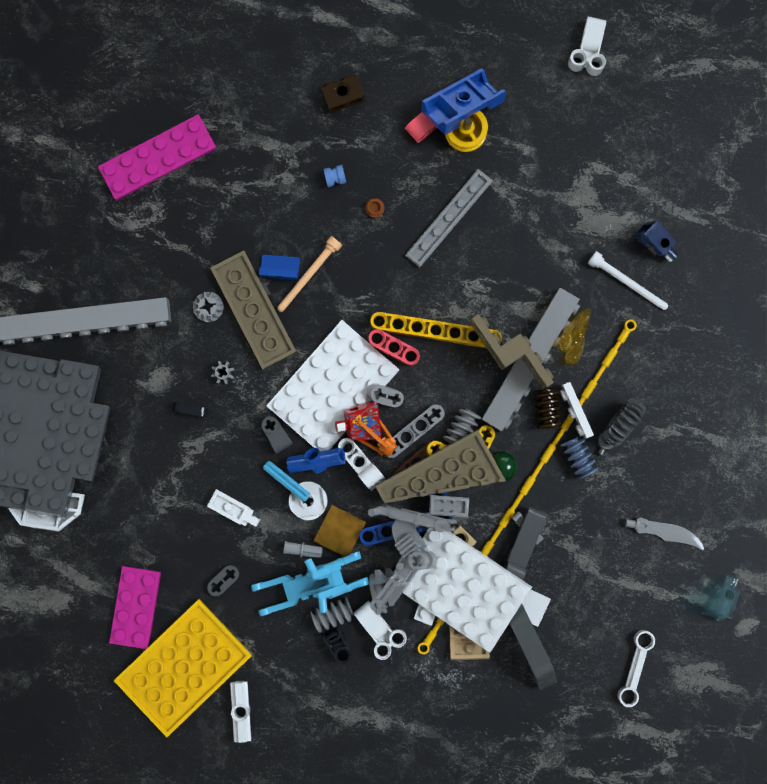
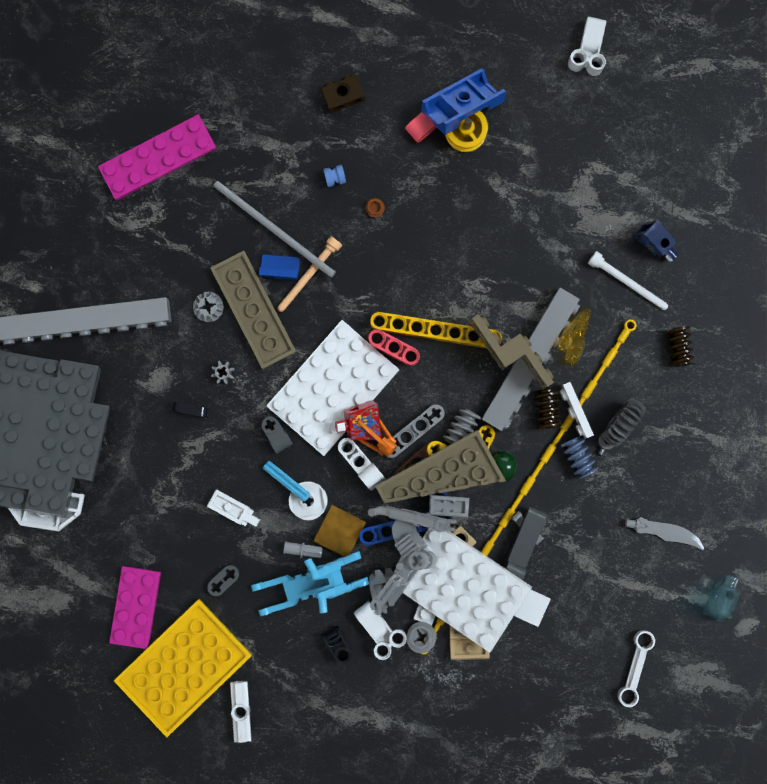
blue piece [286,448,346,473] -> none
light grey piece [310,597,353,633] -> none
light grey beam [367,384,404,407] -> none
light grey tile [405,169,493,268] -> none
dark grey beam [509,604,557,690] -> none
none -> light grey piece [213,181,336,278]
none -> light grey gear [406,622,437,654]
none -> dark brown piece [667,326,696,367]

